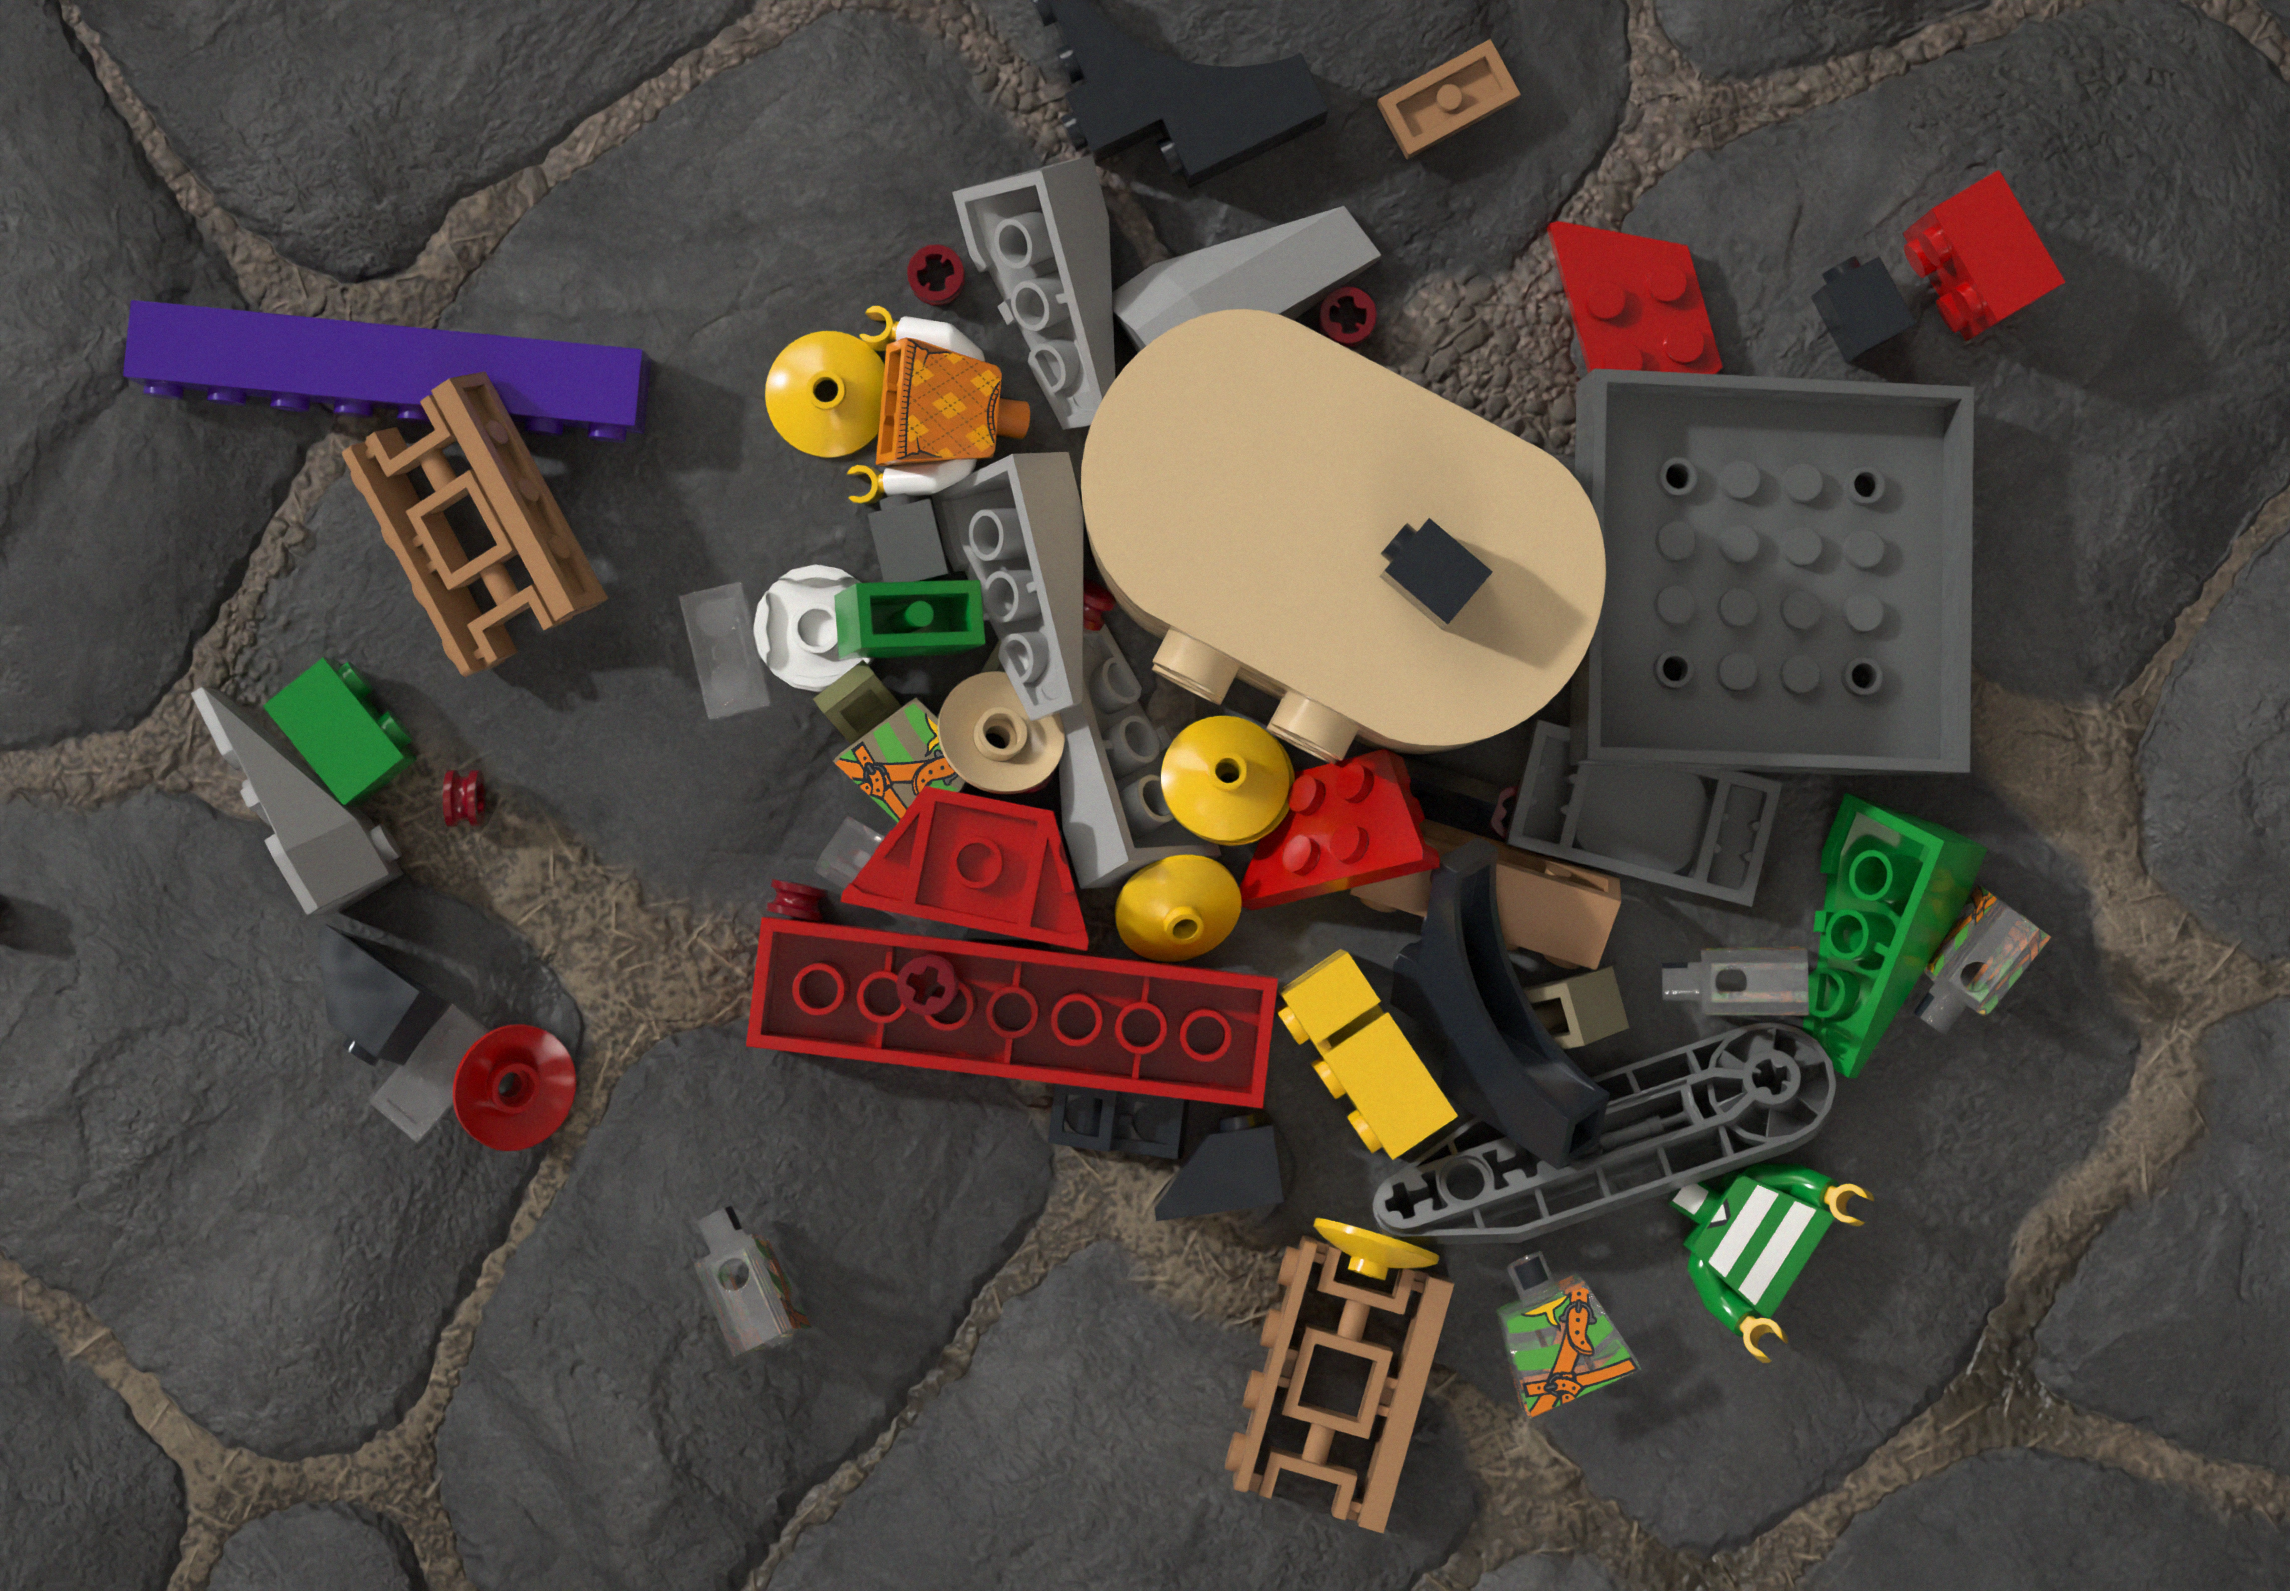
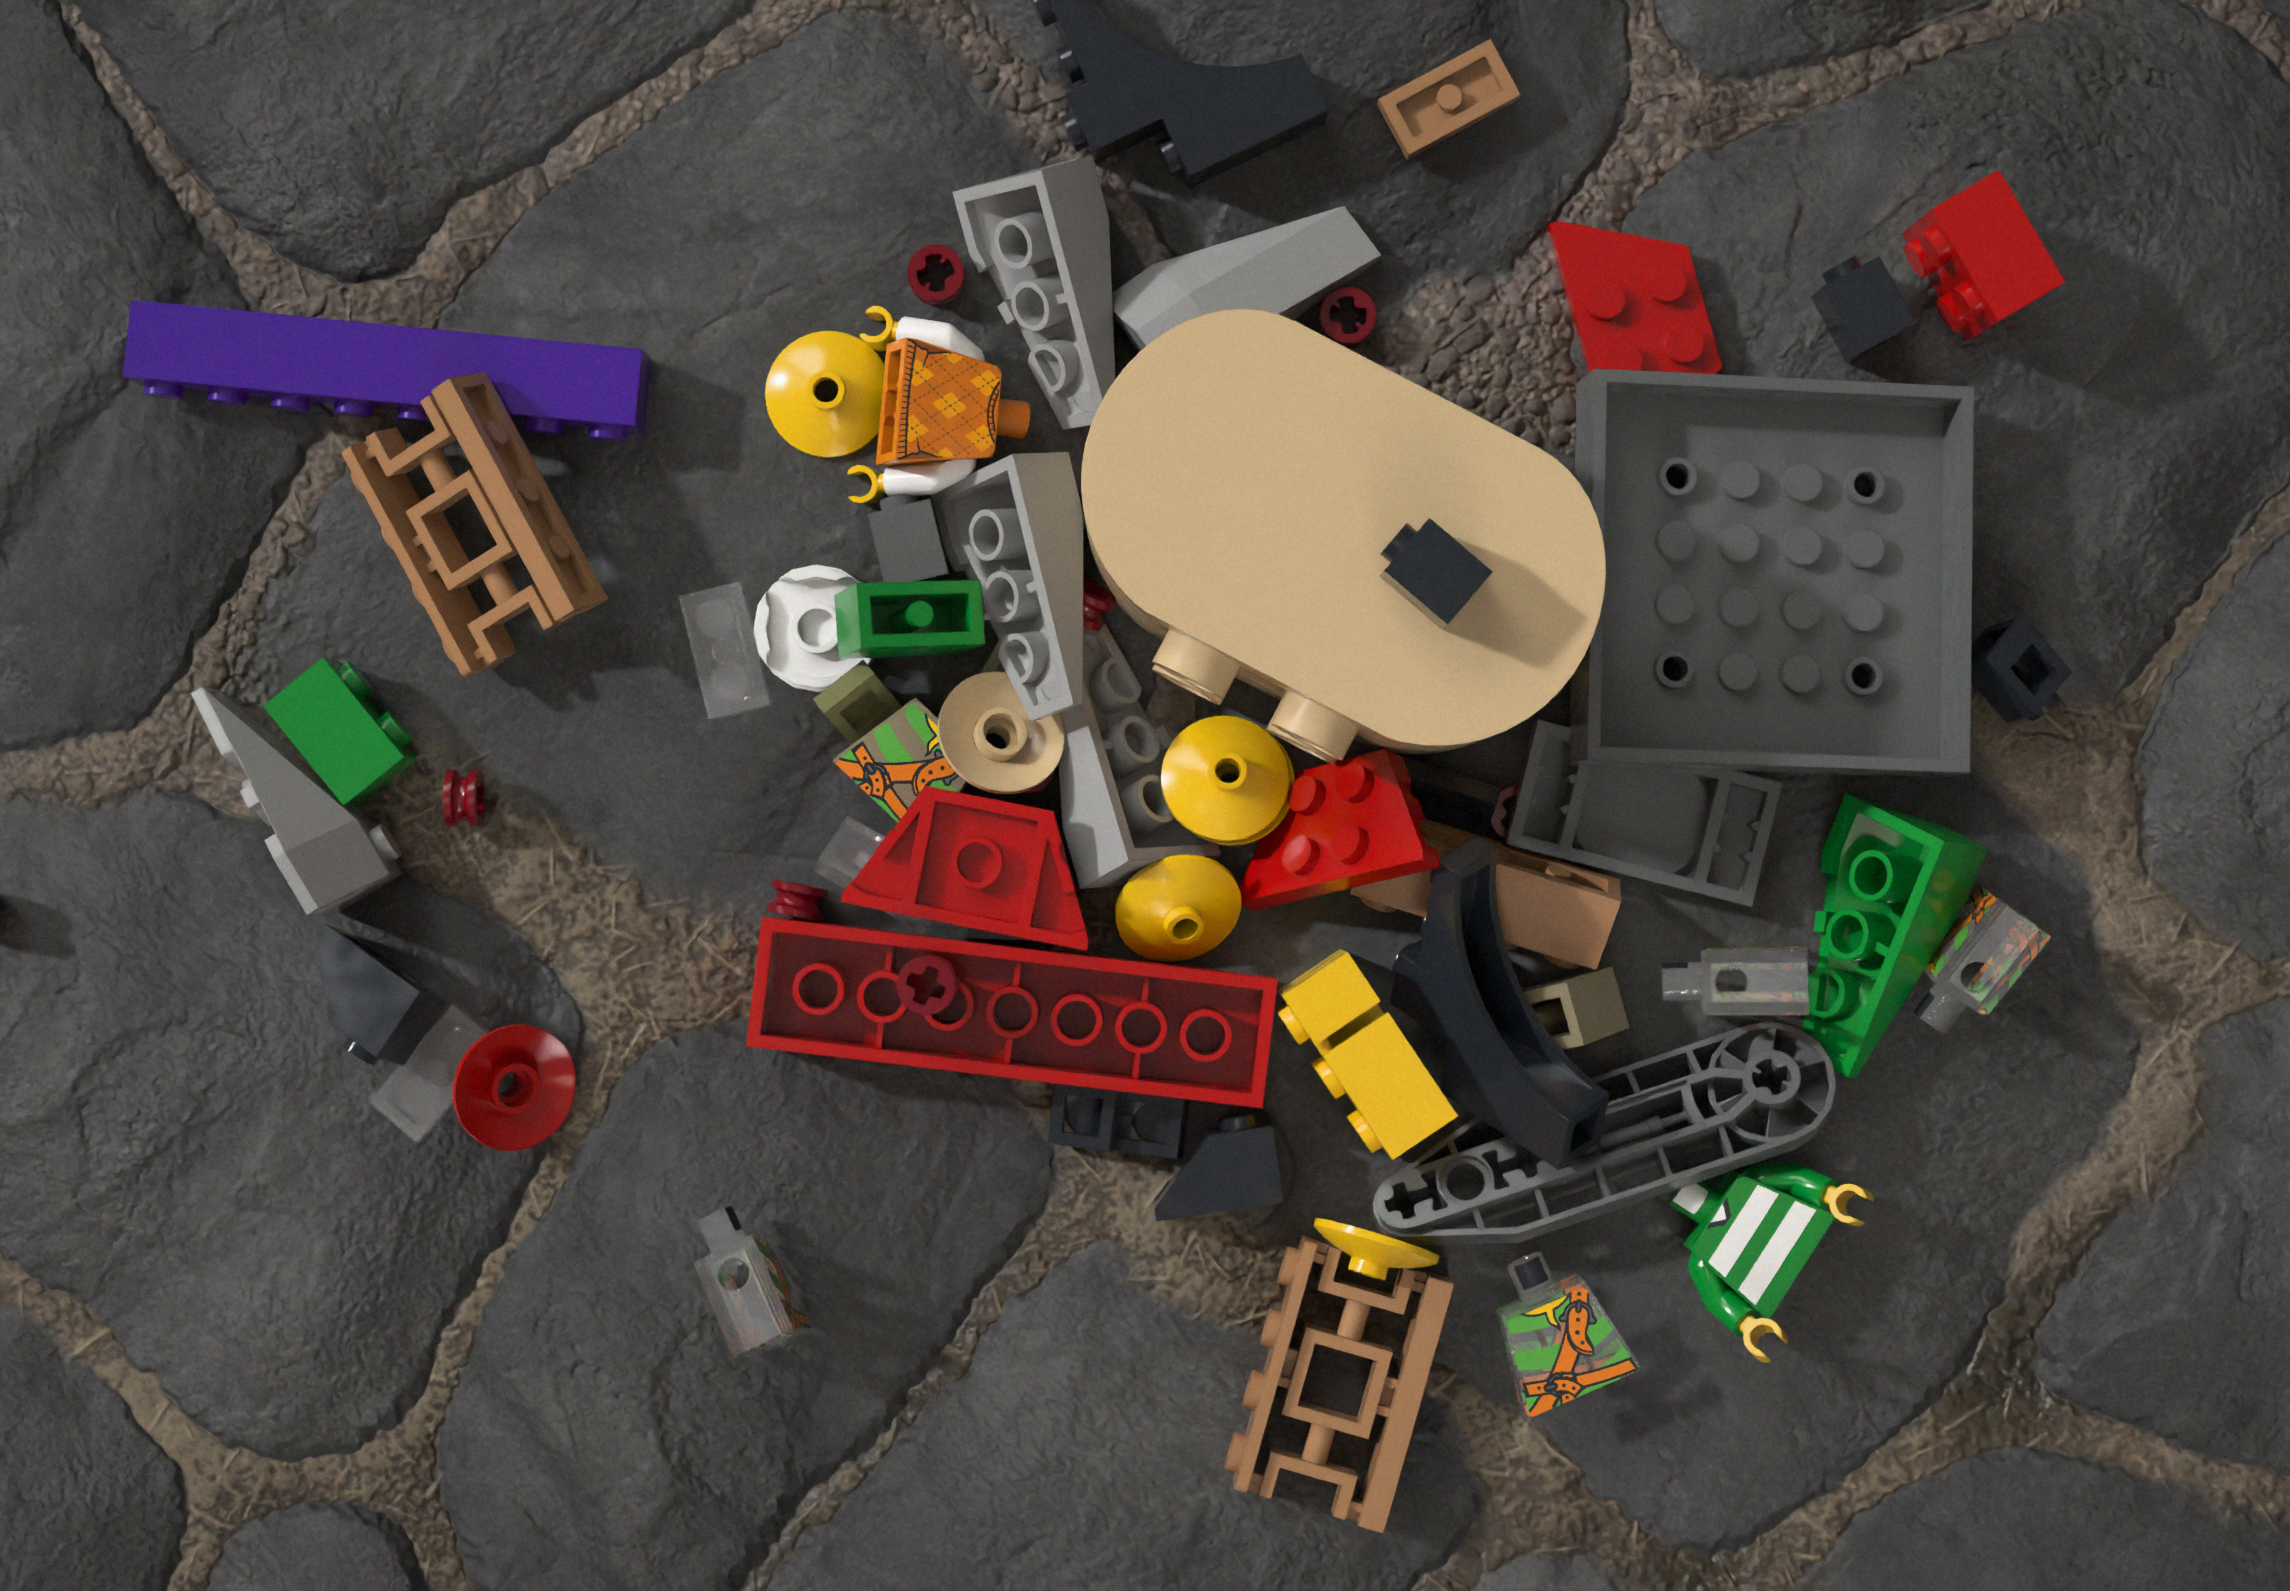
none -> black brick [1971,616,2072,722]

